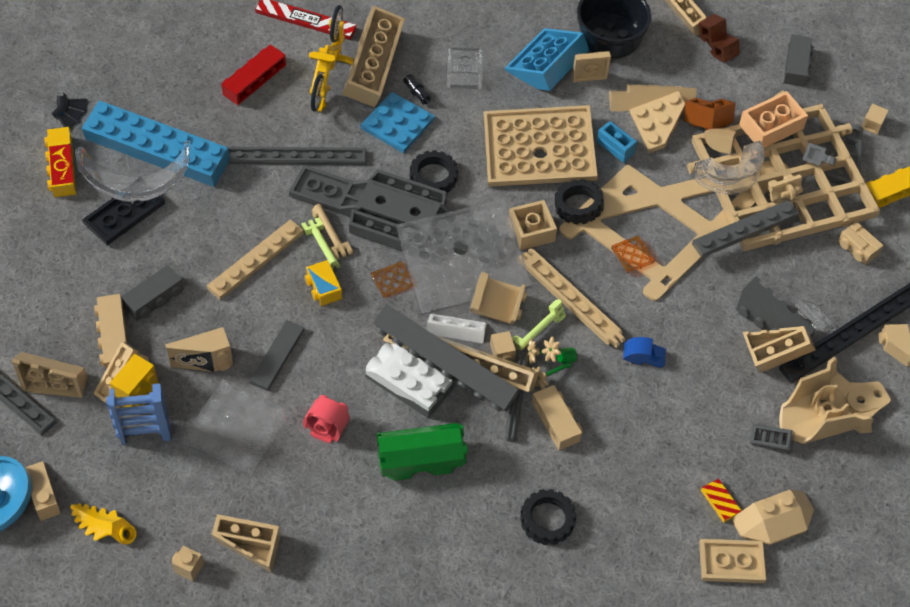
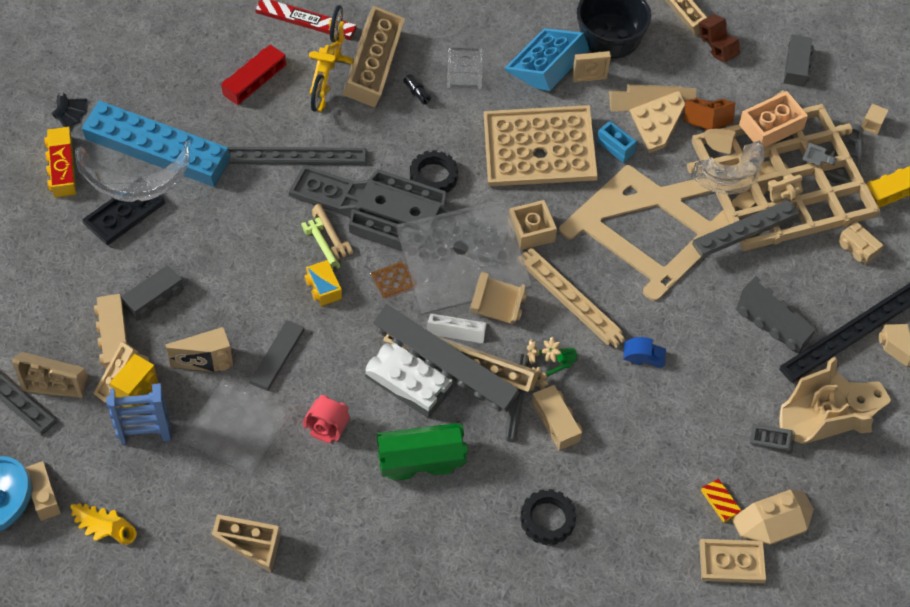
tan brick [172,546,204,582] -> none
tan plate [207,219,304,300] -> none
dark azure plate [360,92,435,153] -> none
tan brick [490,331,516,361] -> none
yellowish green hinge [512,299,566,350] -> none
black tyre [555,179,604,224] -> none
clear orange window [611,235,655,273] -> none
tan wedge [743,326,816,373] -> none
clear plate [795,299,839,333] -> none

